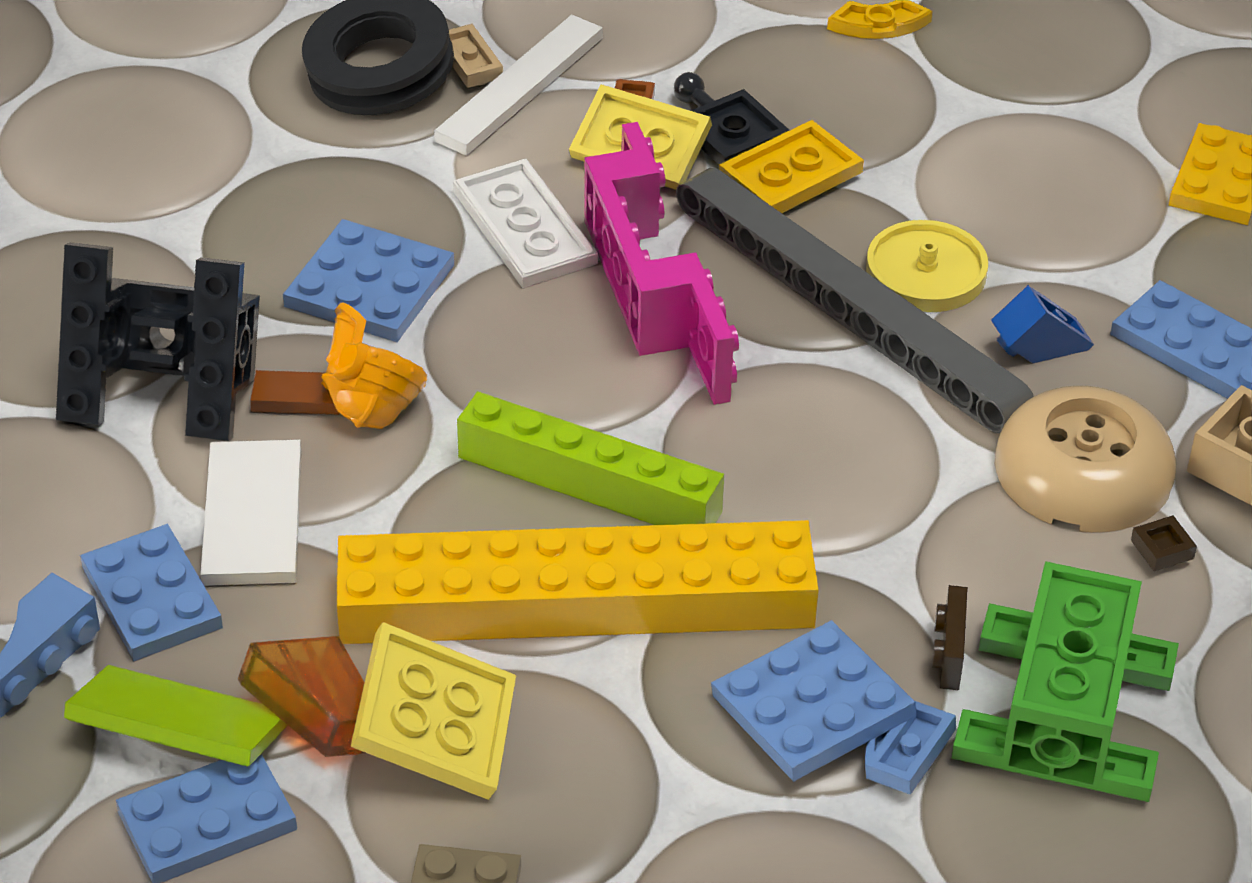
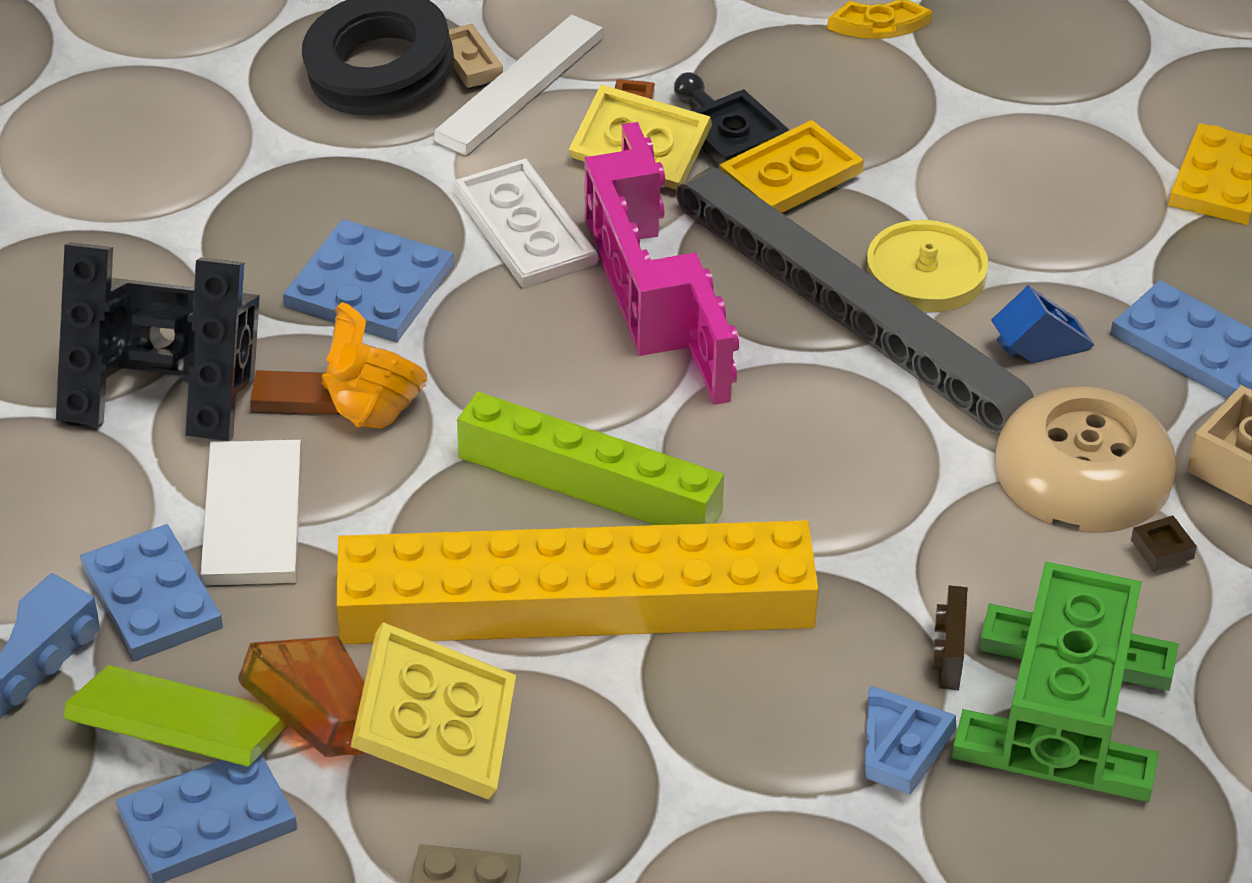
medium blue plate [711,620,916,782] -> none

